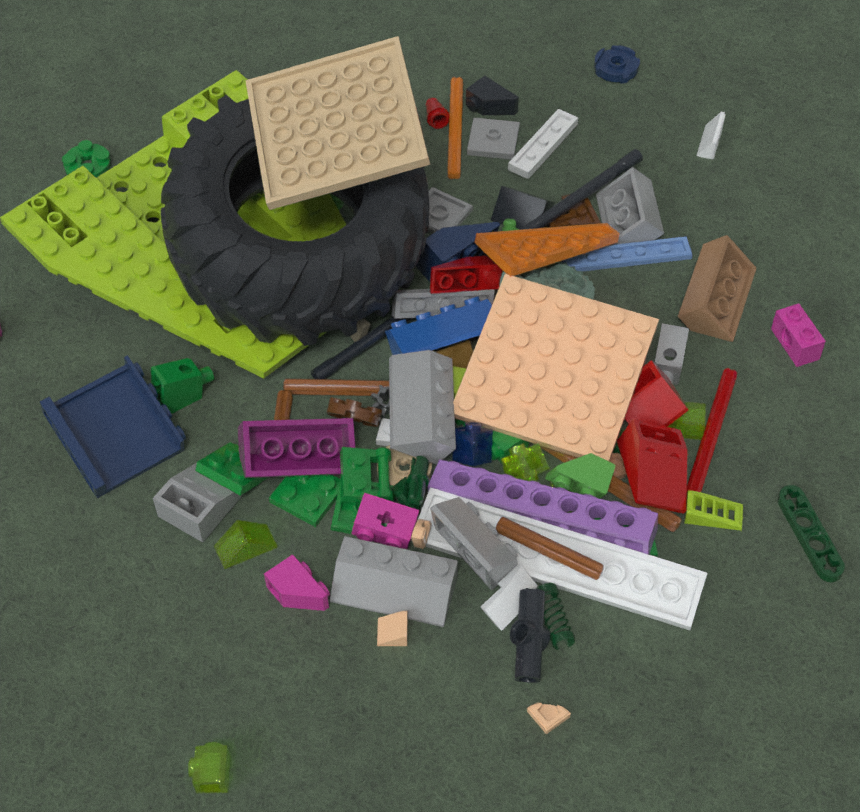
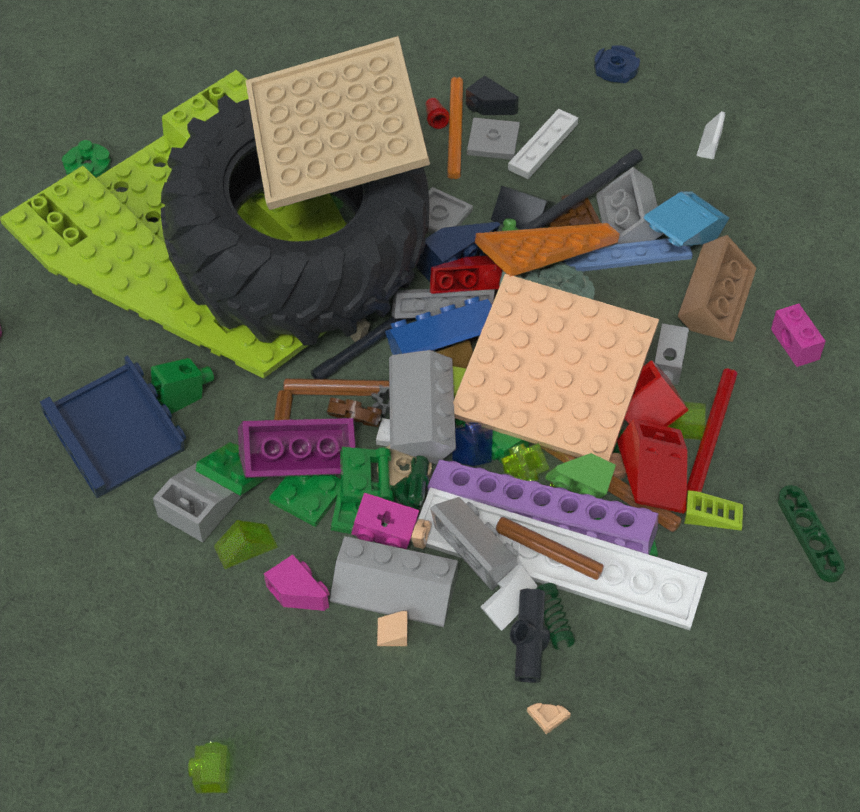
none -> dark azure slope [643,191,729,247]

